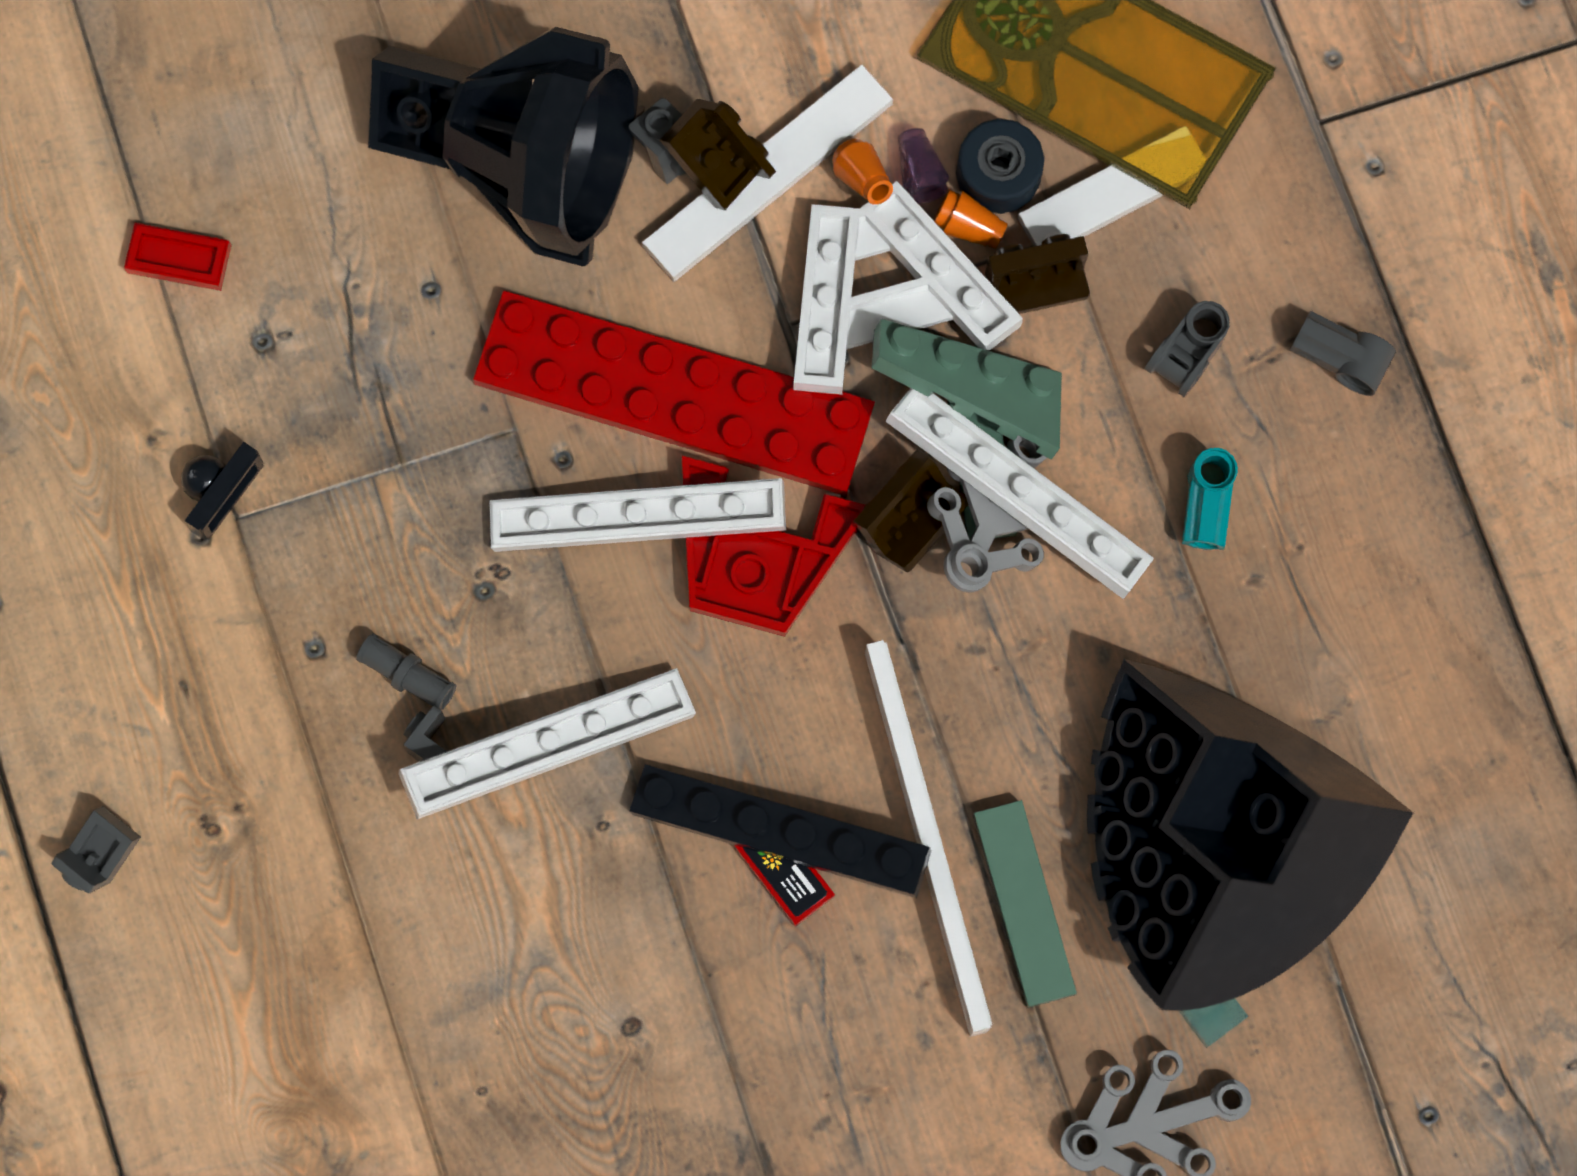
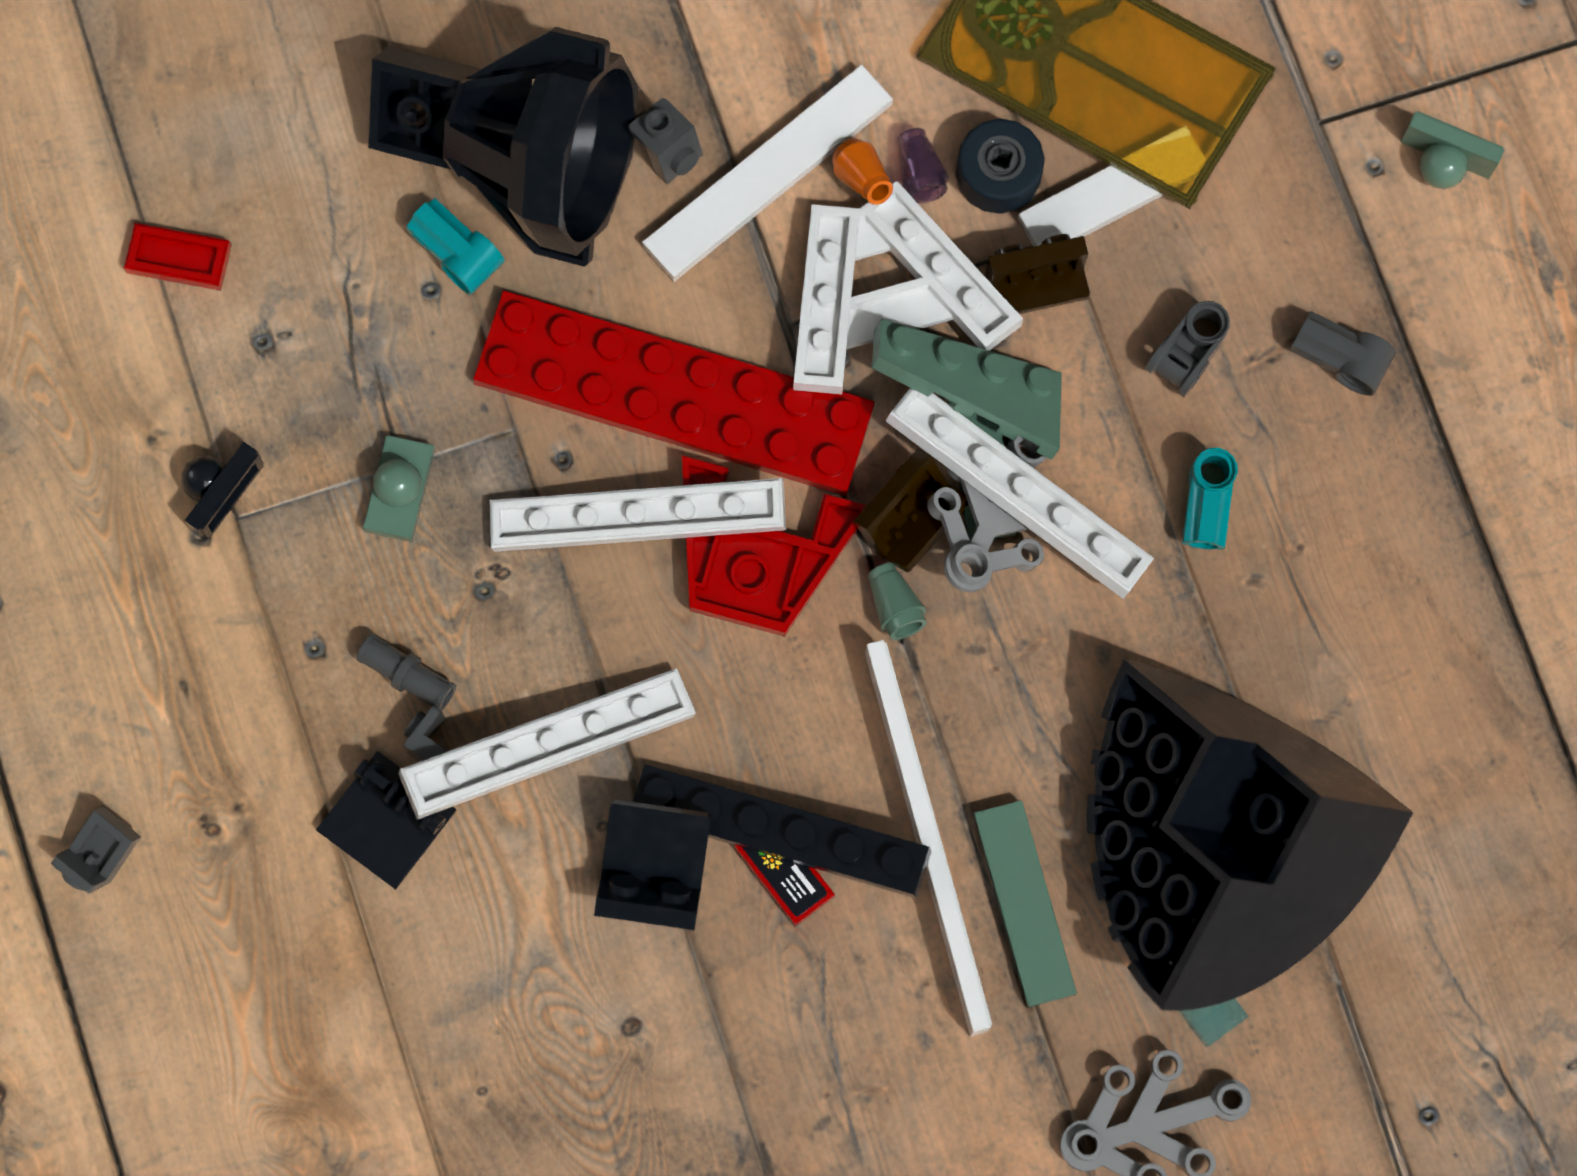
dark brown bracket [659,98,776,210] -> none
orange cone [933,189,1008,249] -> none
none -> black hinge [316,751,457,890]
none -> sand green tile [363,435,435,543]
none -> teal piece [406,198,505,295]
none -> black bracket [594,799,711,930]
none -> sand green cone [867,563,927,640]
none -> sand green tile [1401,111,1505,189]

